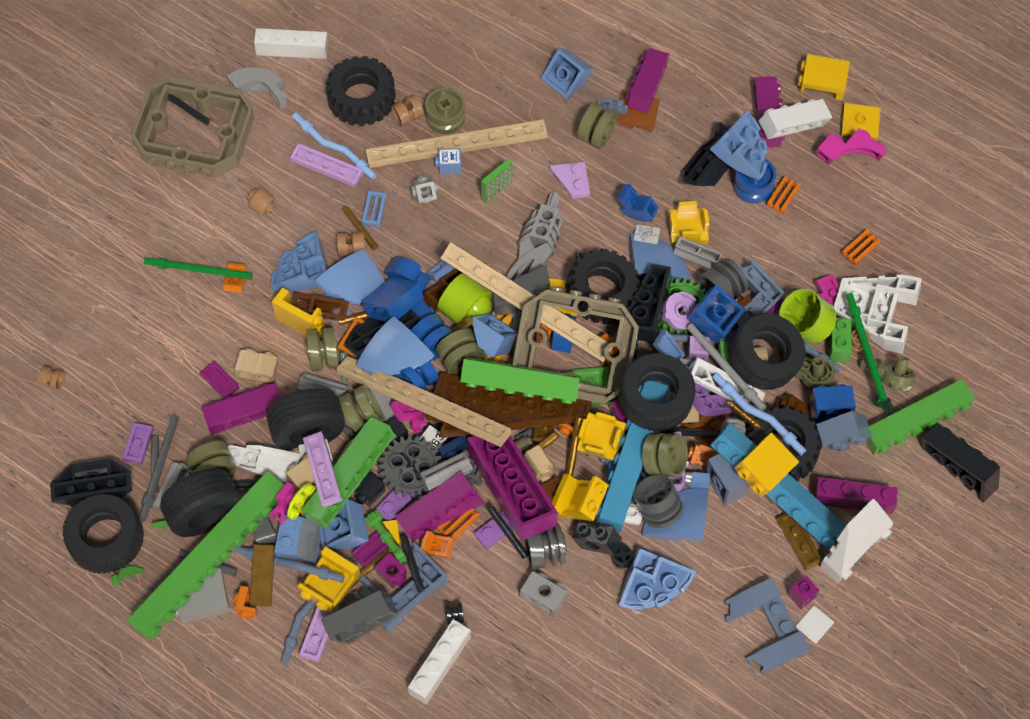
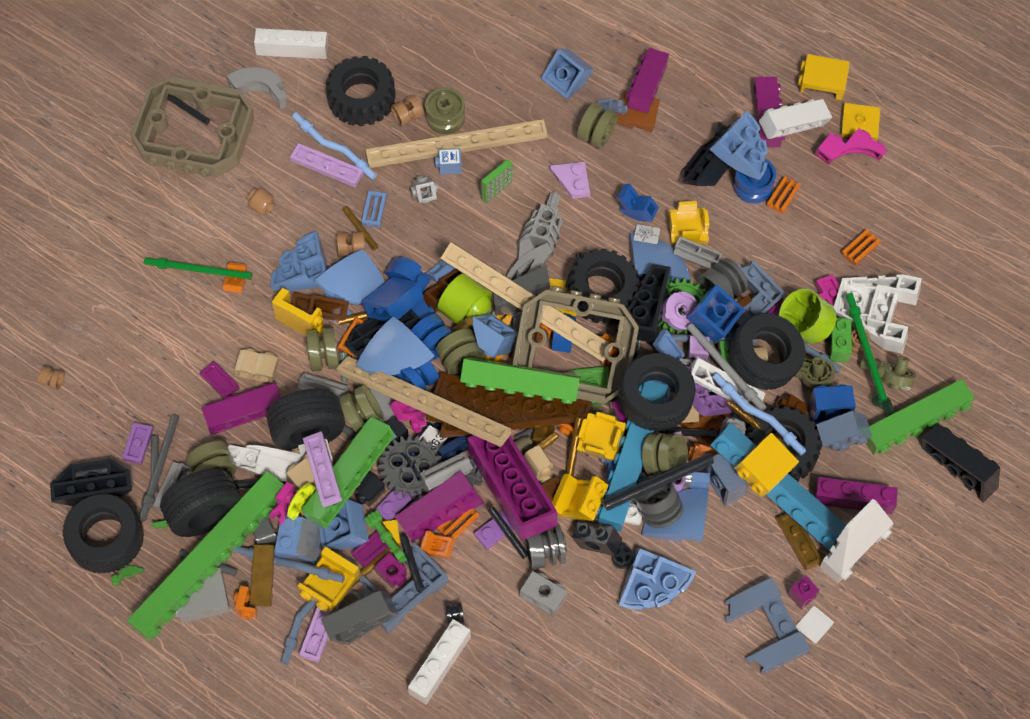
none -> black axle [602,453,714,511]

